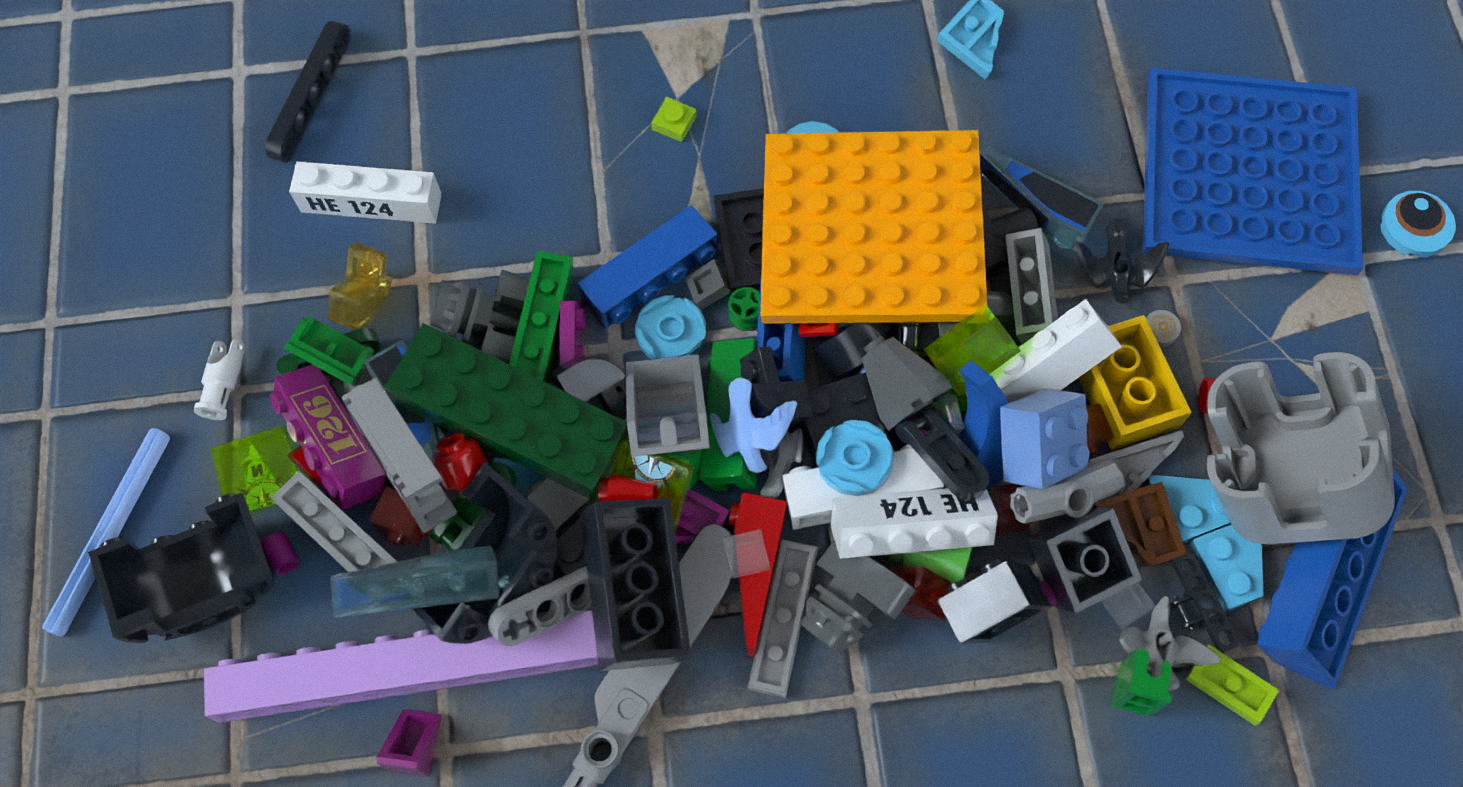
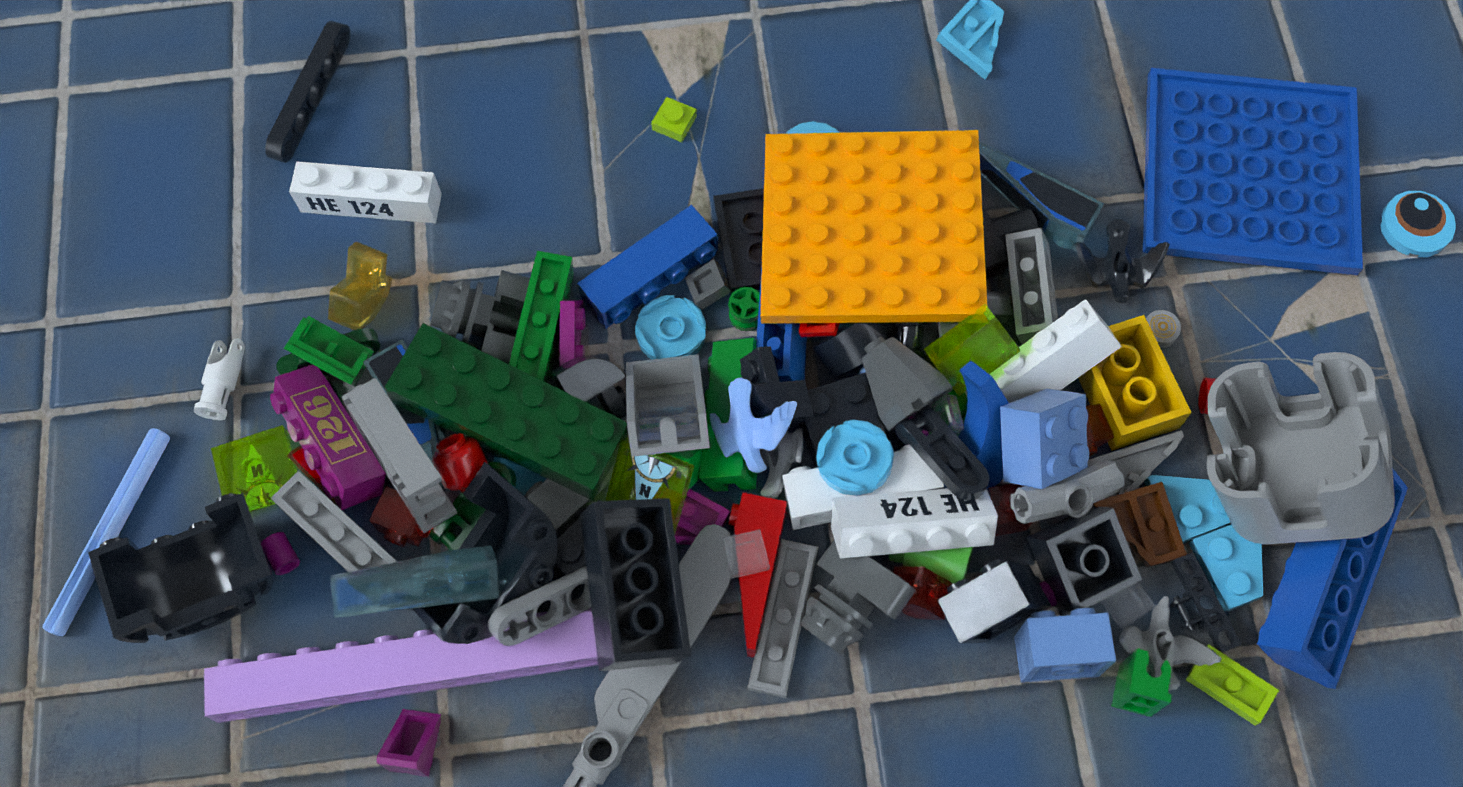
red cone [599,474,659,501] -> none
none -> medium blue brick [1014,608,1116,683]

